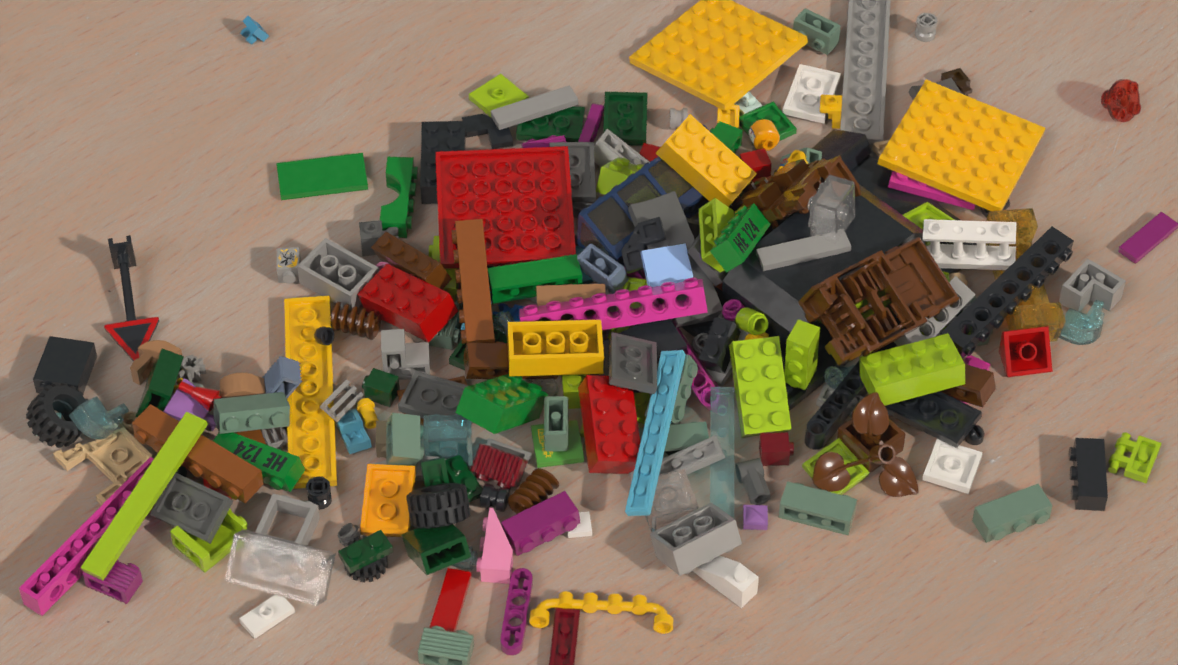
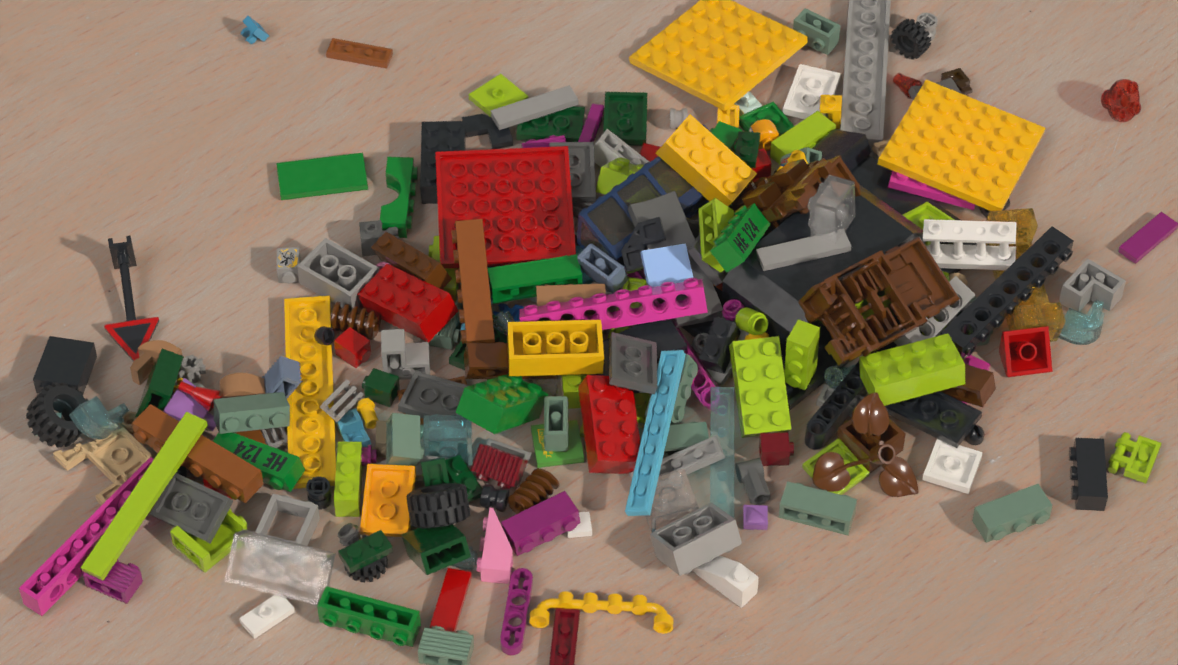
none -> green brick [317,586,421,647]
none -> dark orange tile [326,38,393,69]
none -> red brick [334,327,372,368]
none -> lime brick [334,442,363,517]
none -> magenta plate [362,445,377,466]
none -> dark green plate [735,131,760,168]
none -> lime brick [770,111,836,164]
none -> black tyre [891,19,931,60]
none -> clear red cone [893,73,922,99]

